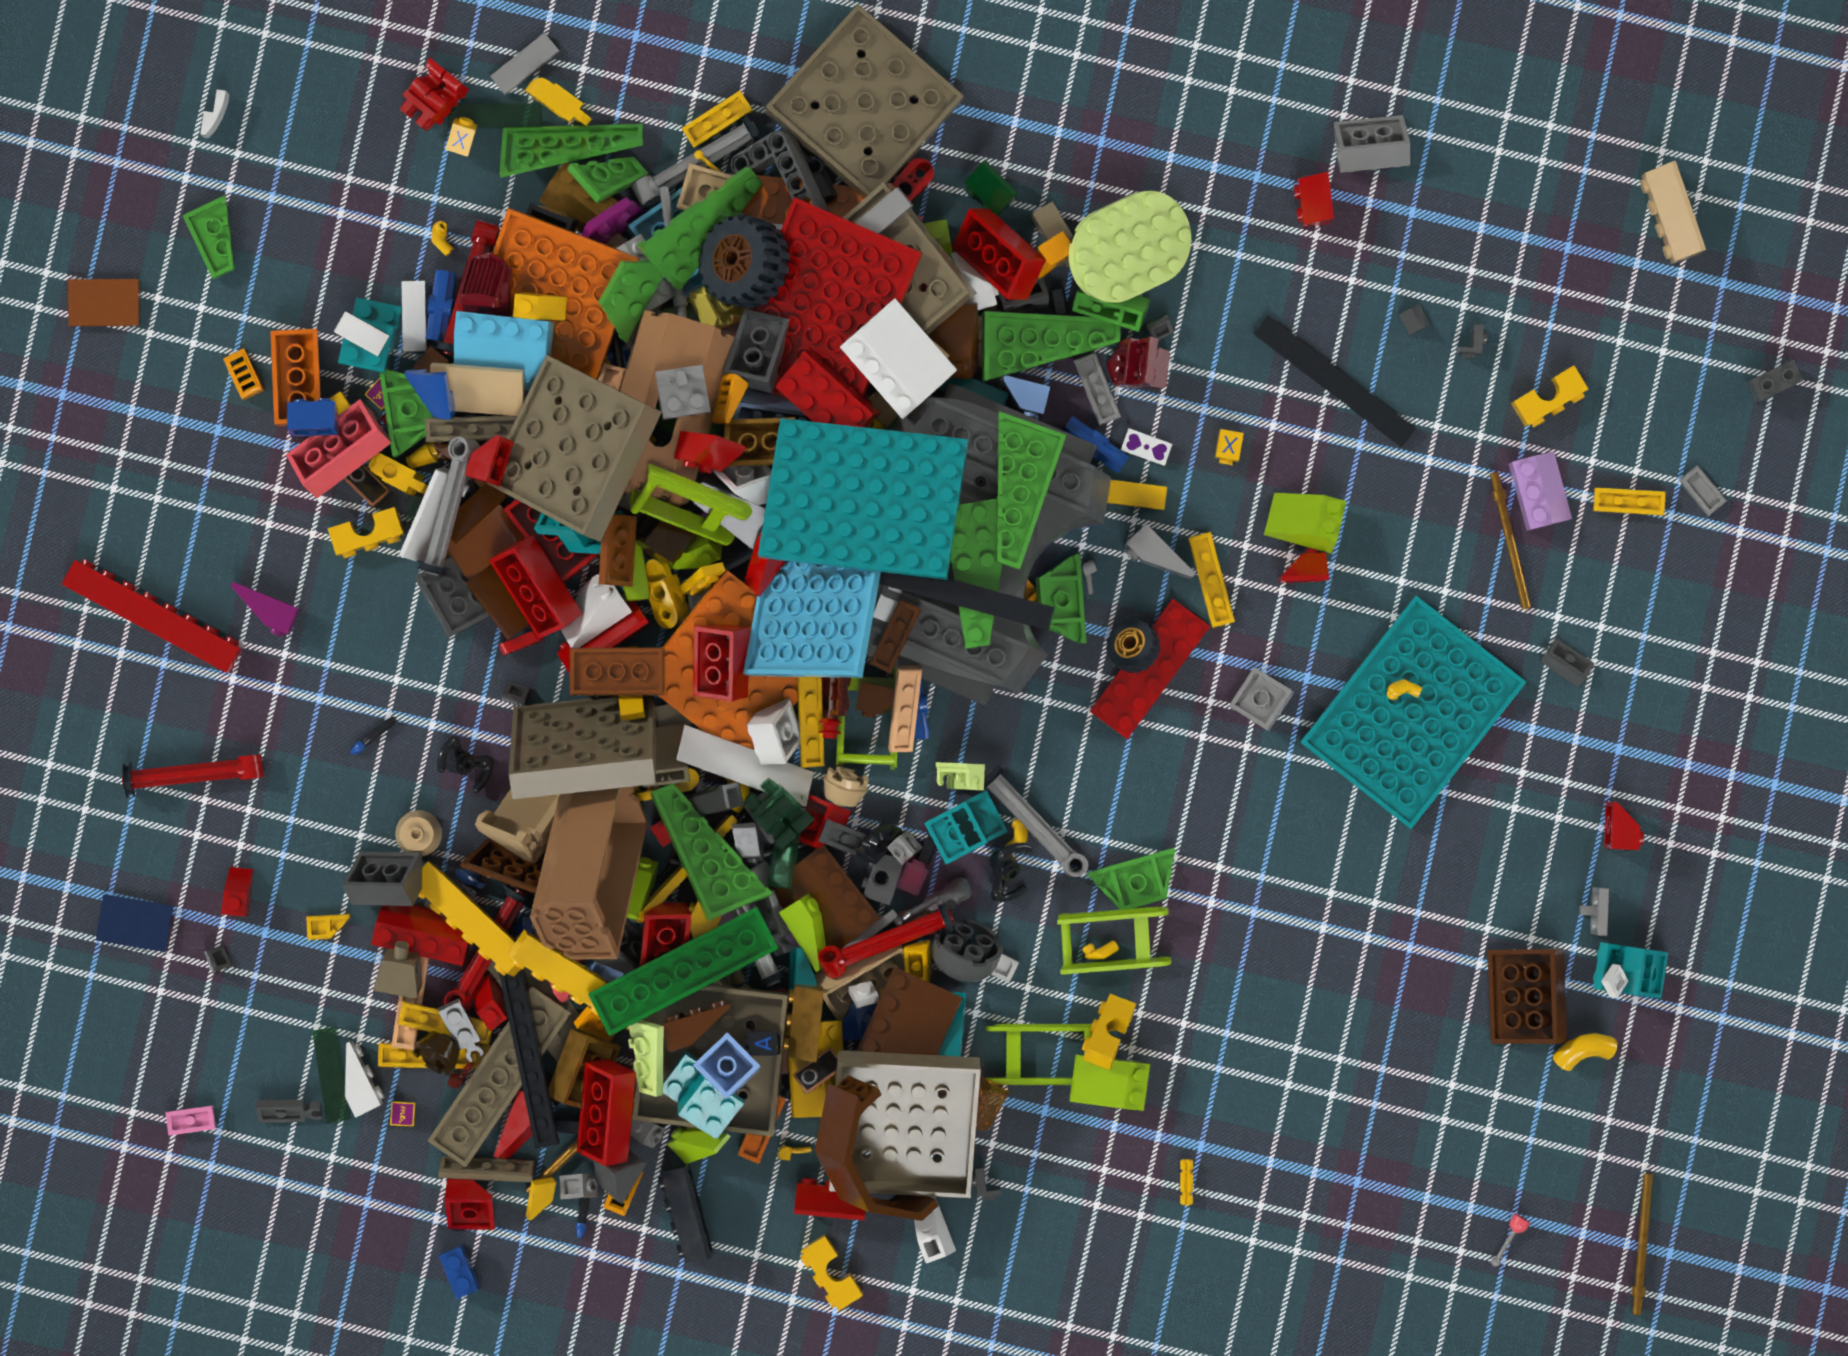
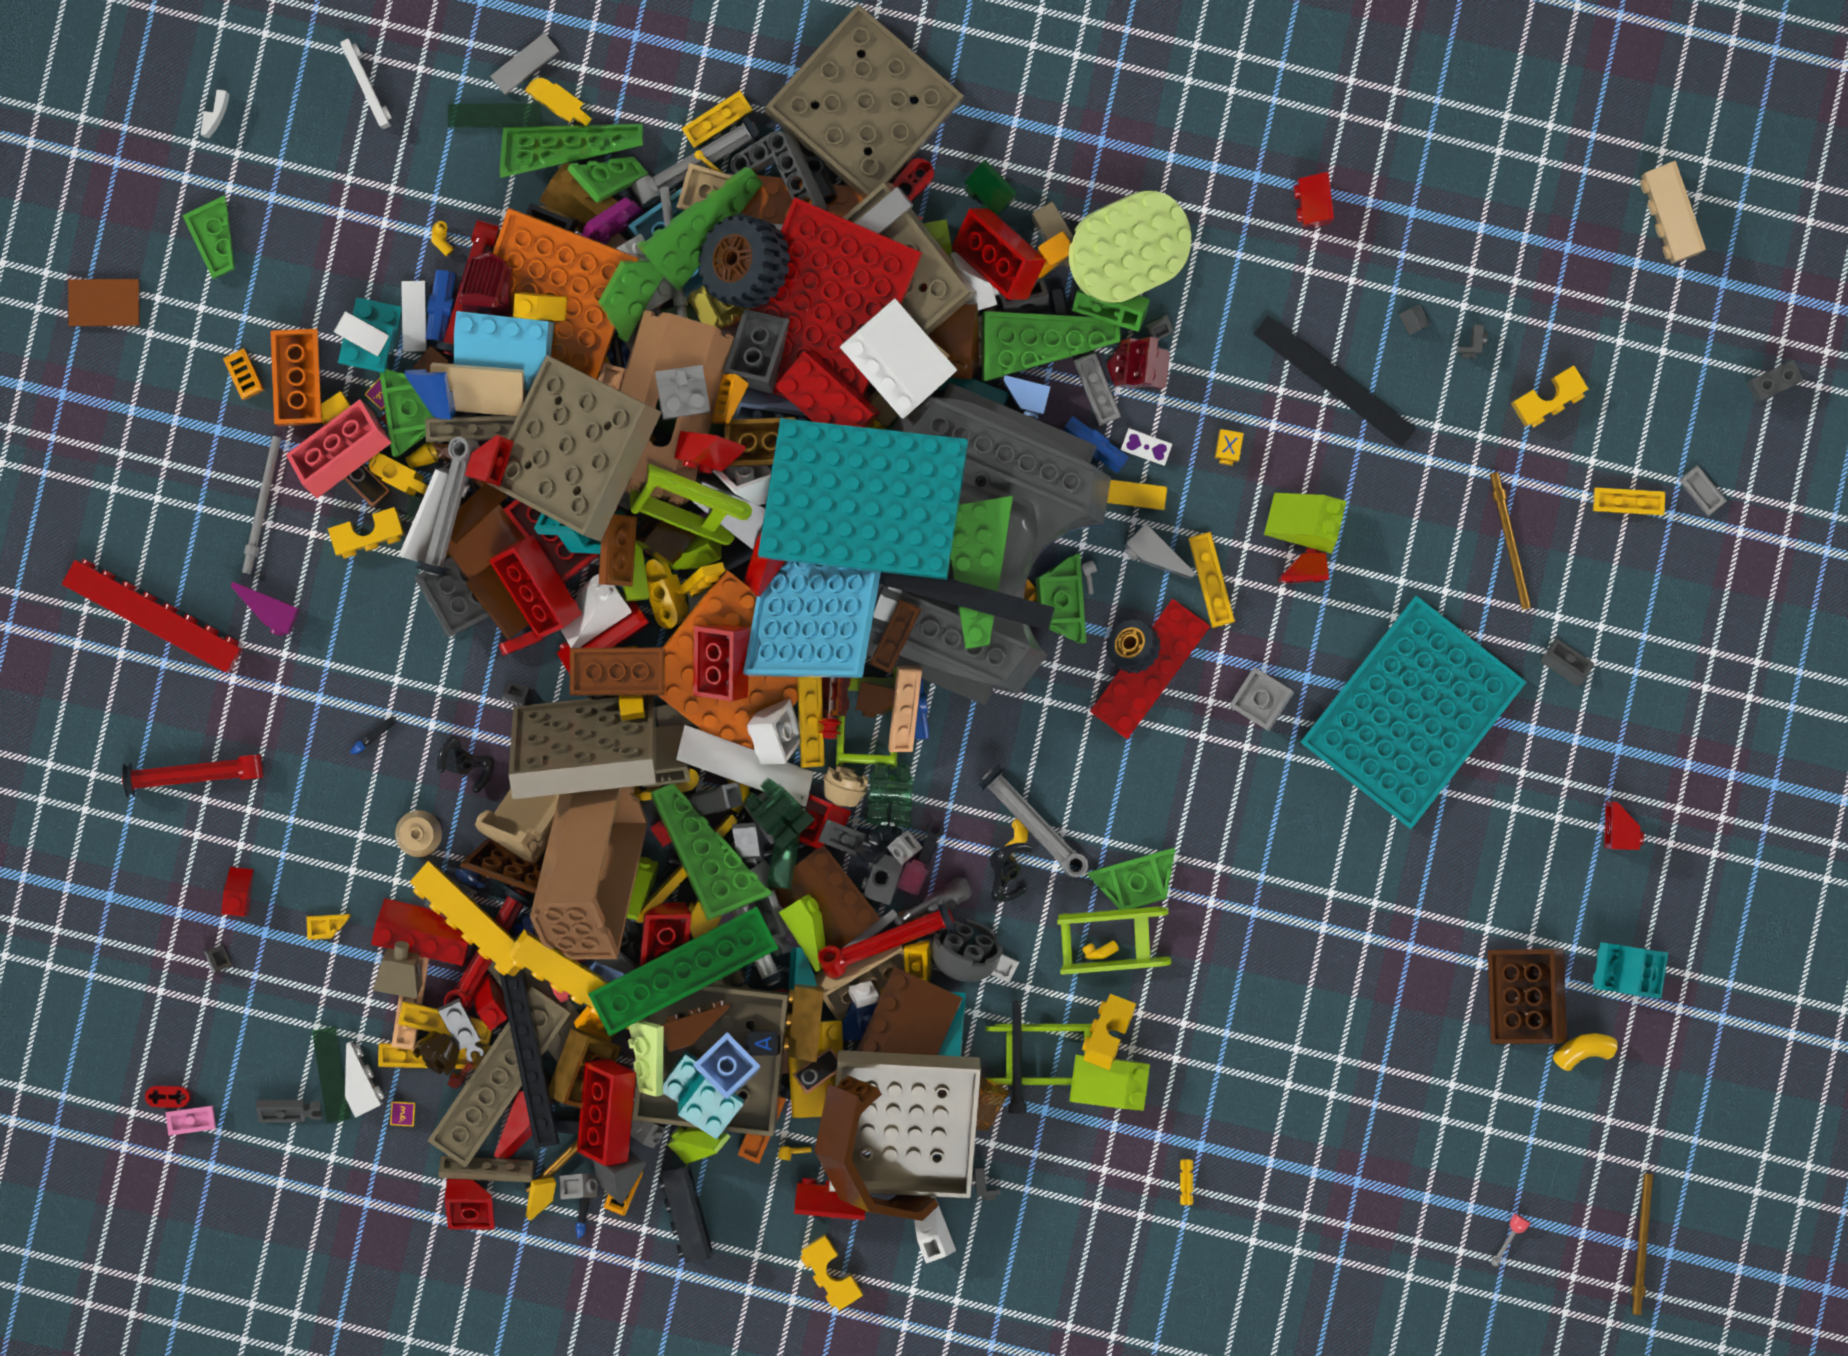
dark blue tile [96,894,174,952] -> none
blue brick [287,398,338,437] -> none
dark grey slope [342,851,422,906] -> none
red hips [399,57,469,131] -> none
blue brick [439,1244,481,1300] -> none
yellow brick [445,117,477,157] -> none
teal bracket [924,790,1008,864] -> none
yellowish green hinge [936,762,985,790] -> none
bright green wing [997,411,1066,570] -> none
light grey slope [1334,115,1410,173] -> none
yellow arm [1387,679,1422,700] -> none
lavender slope [1508,452,1572,531] -> none
light grey hinge [1579,887,1609,936] -> none
white plate [1601,964,1628,998] -> none
none -> red beam [145,1085,191,1108]
none -> light grey bar [242,436,282,575]
none -> white plate [341,39,392,130]
none -> clear green hips [866,762,913,827]
none -> black piece [1008,1000,1027,1114]

